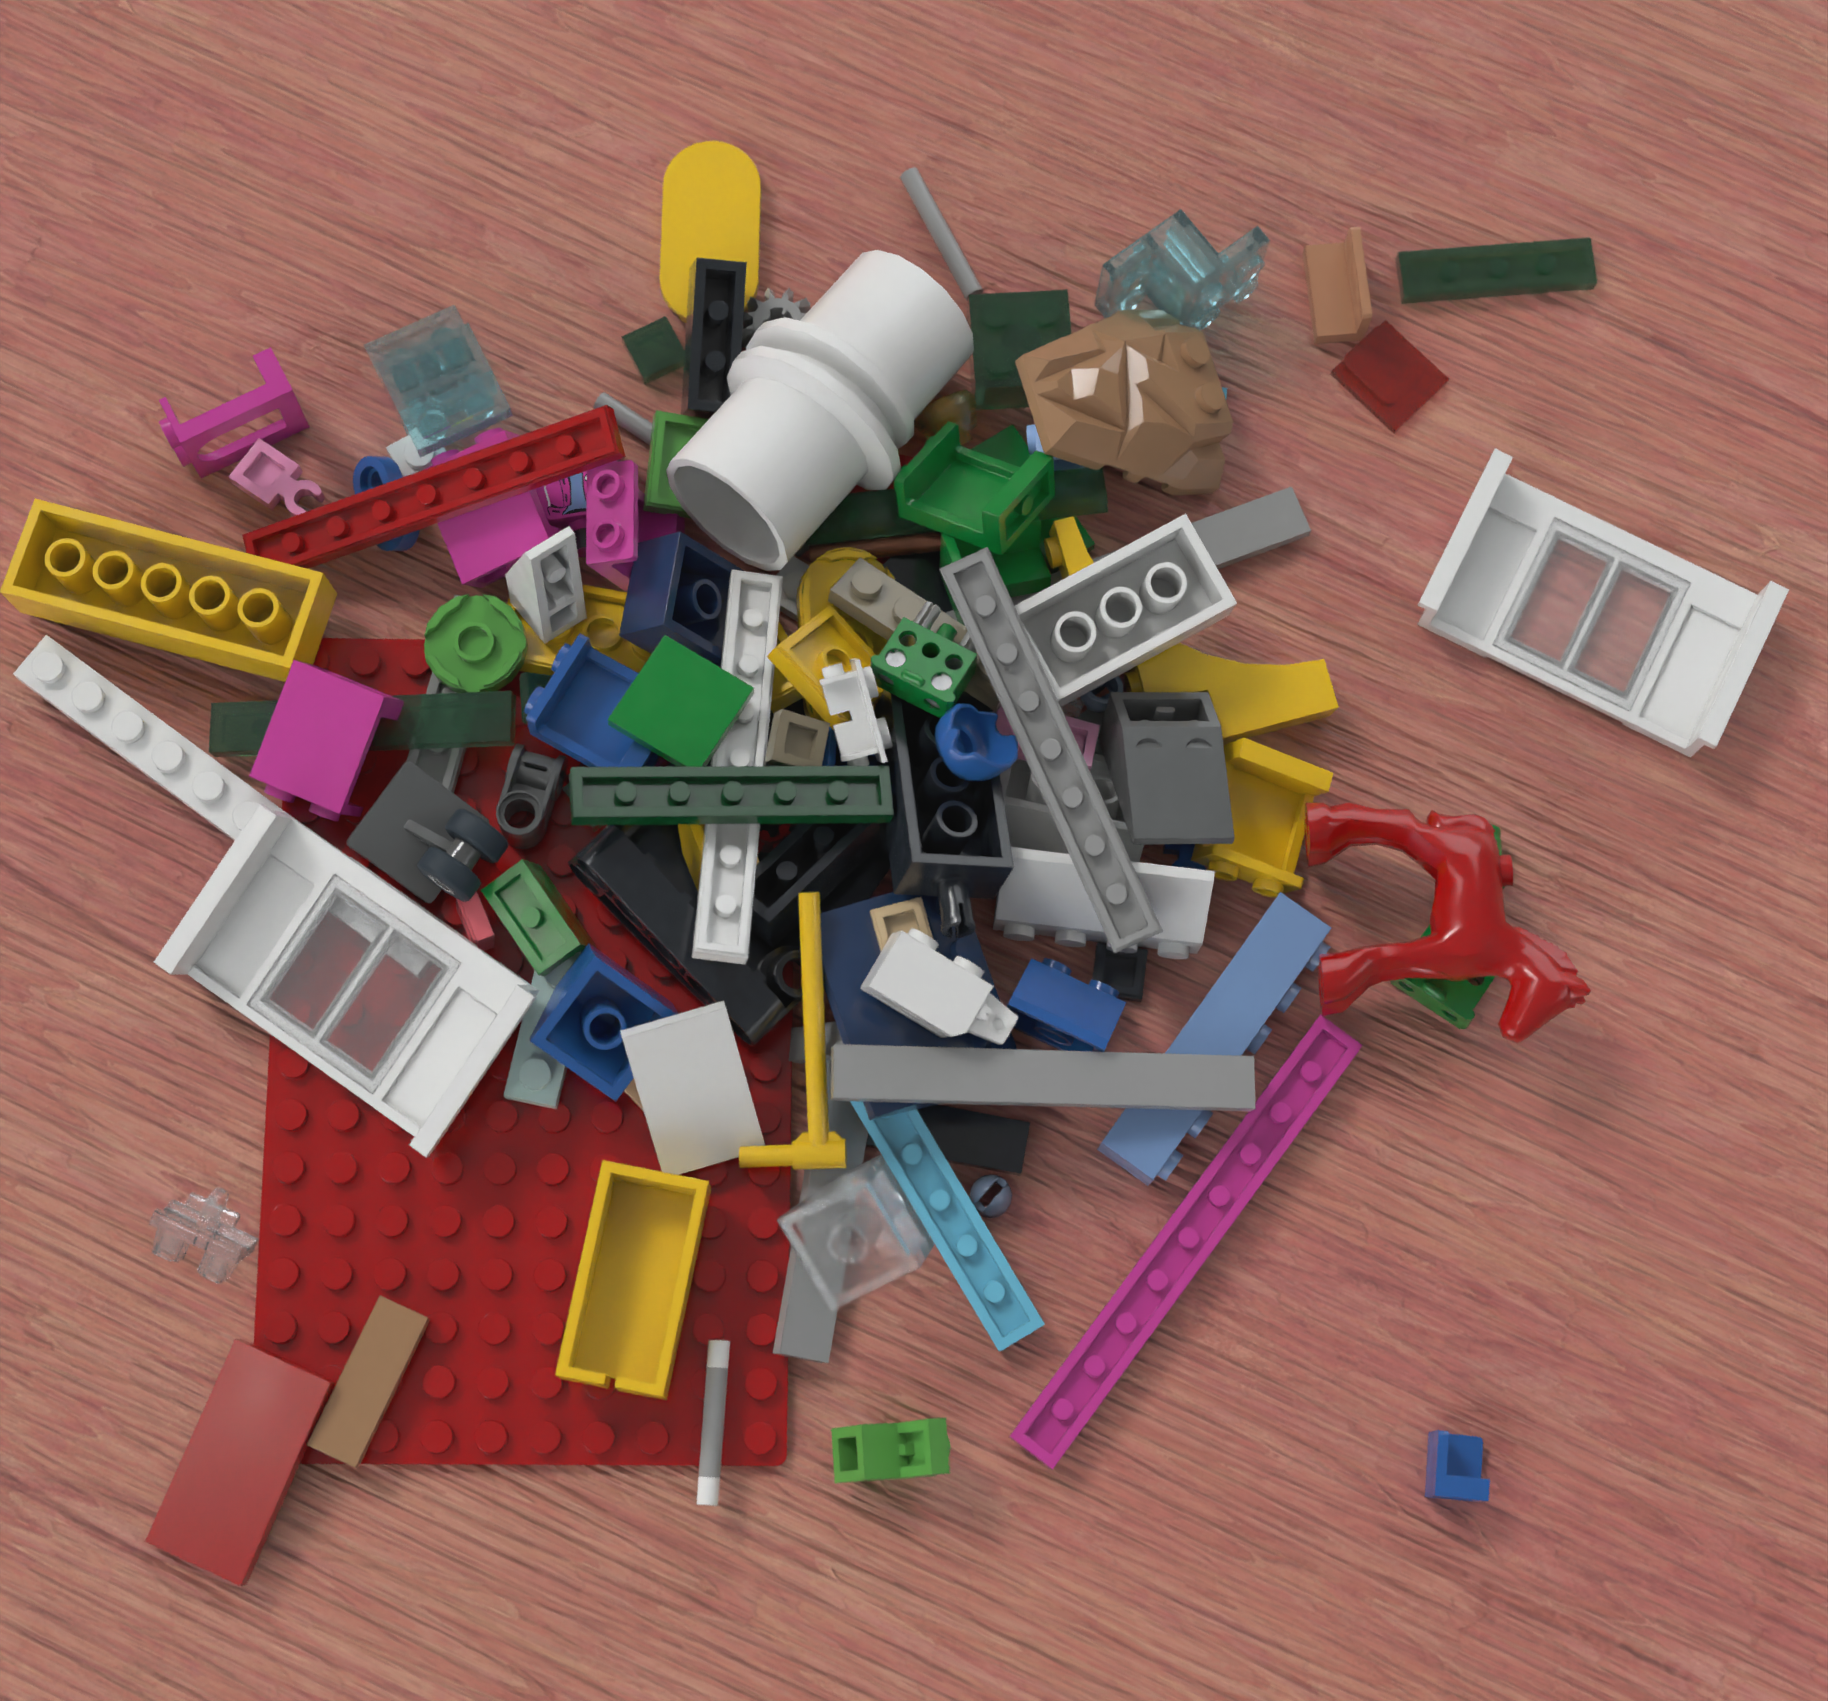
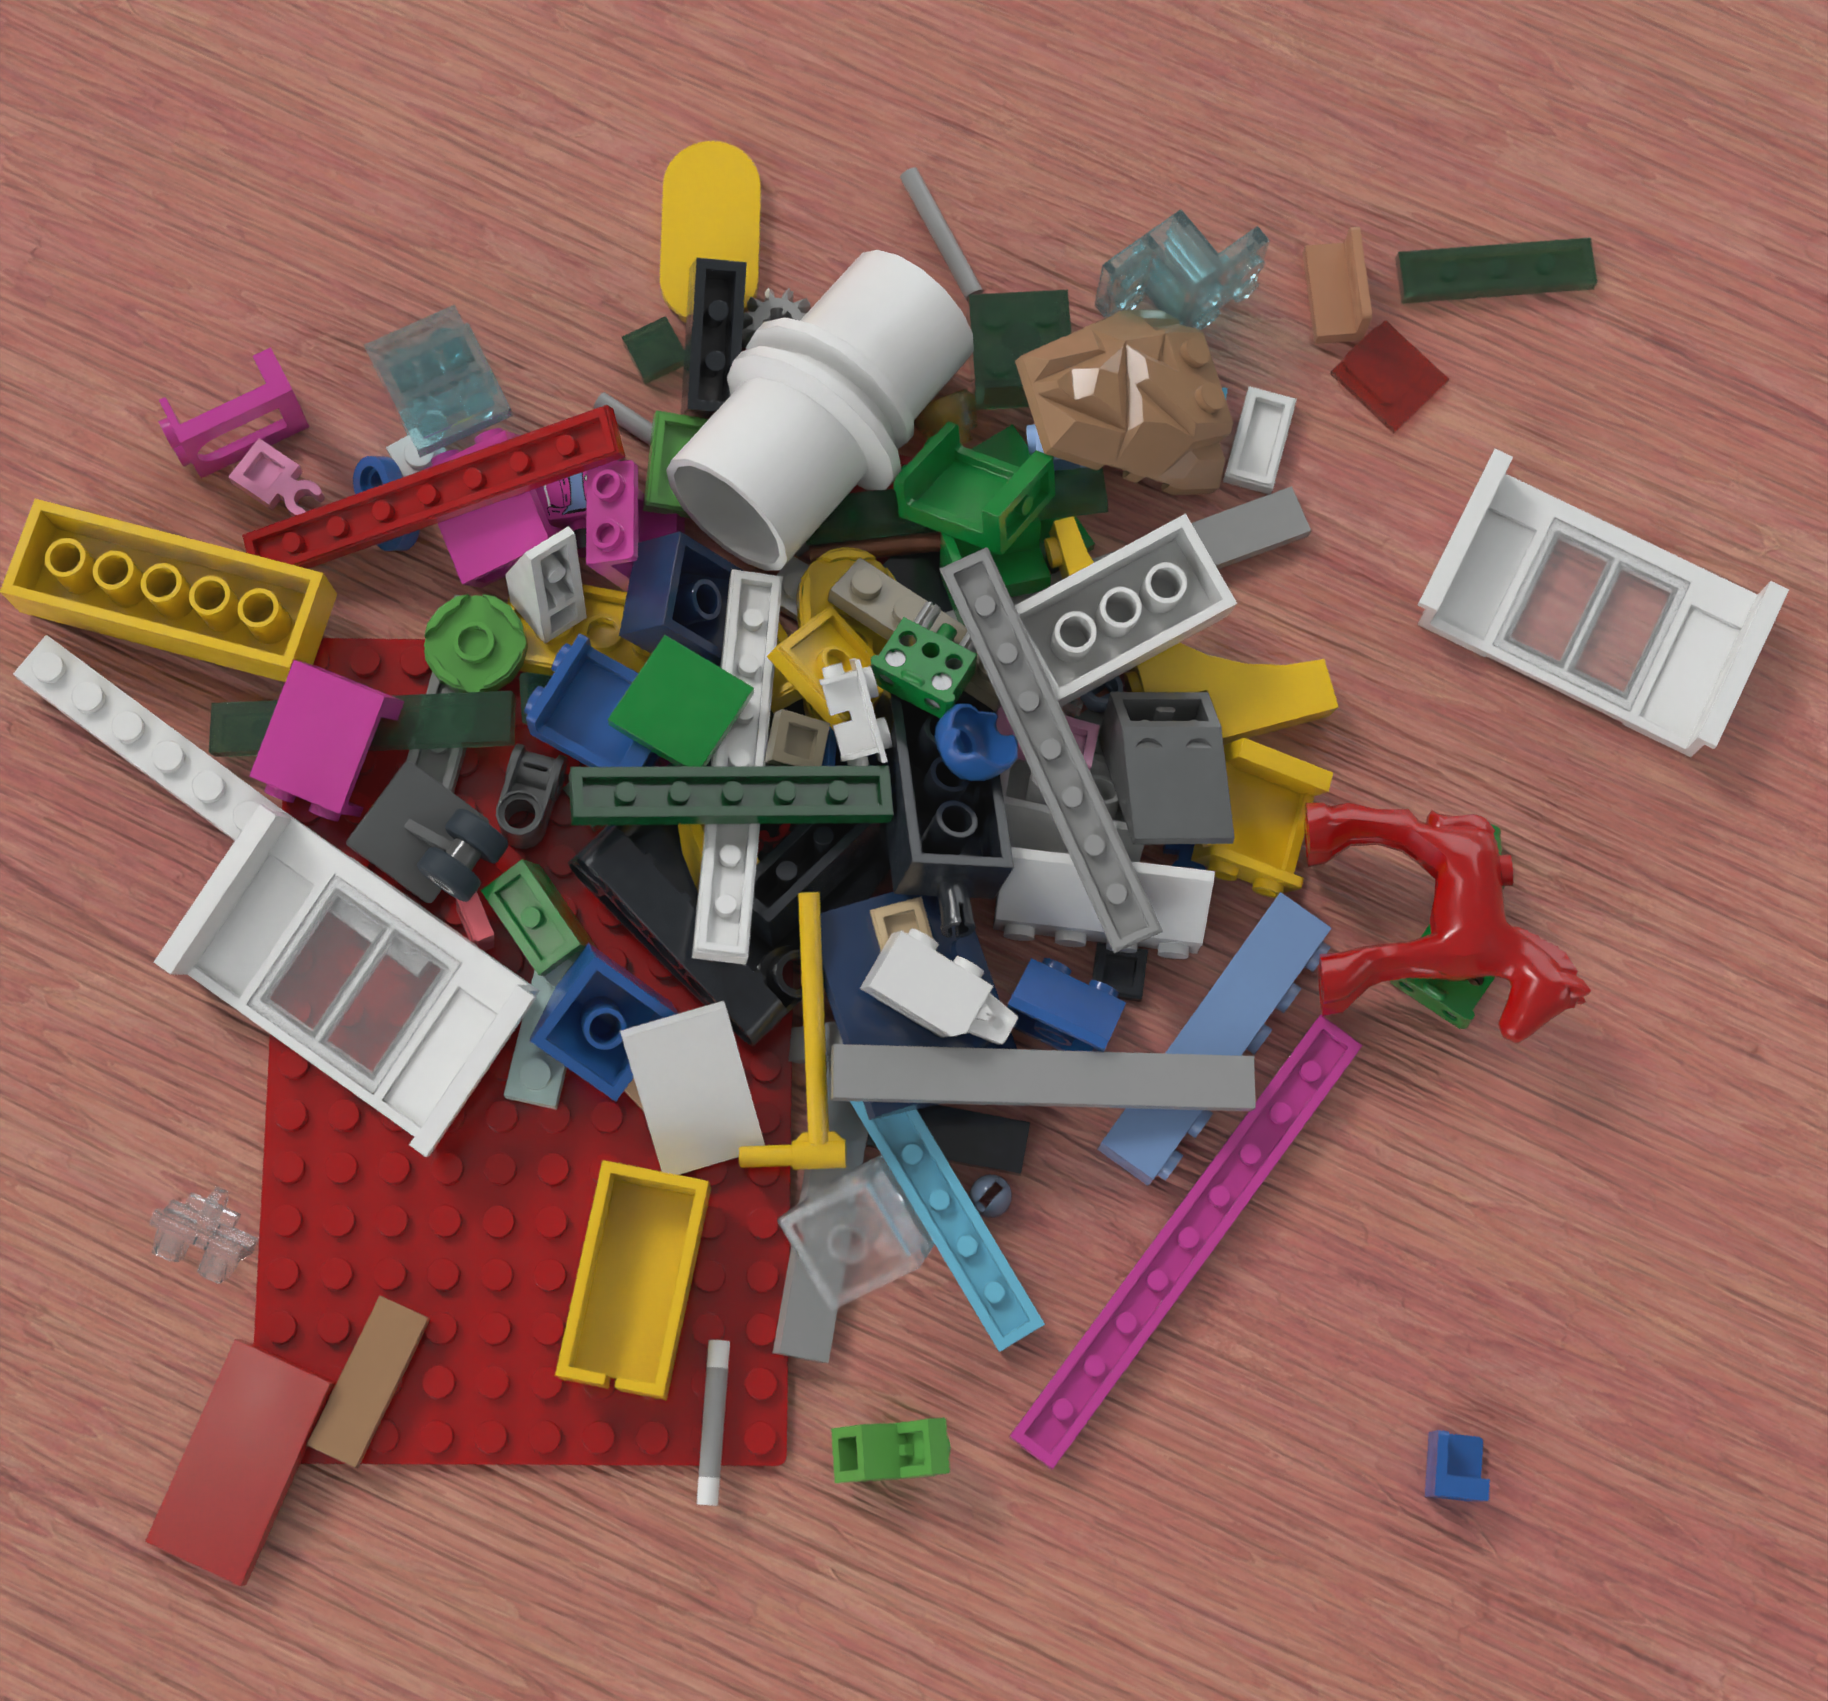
none -> white tile [1223,386,1297,494]

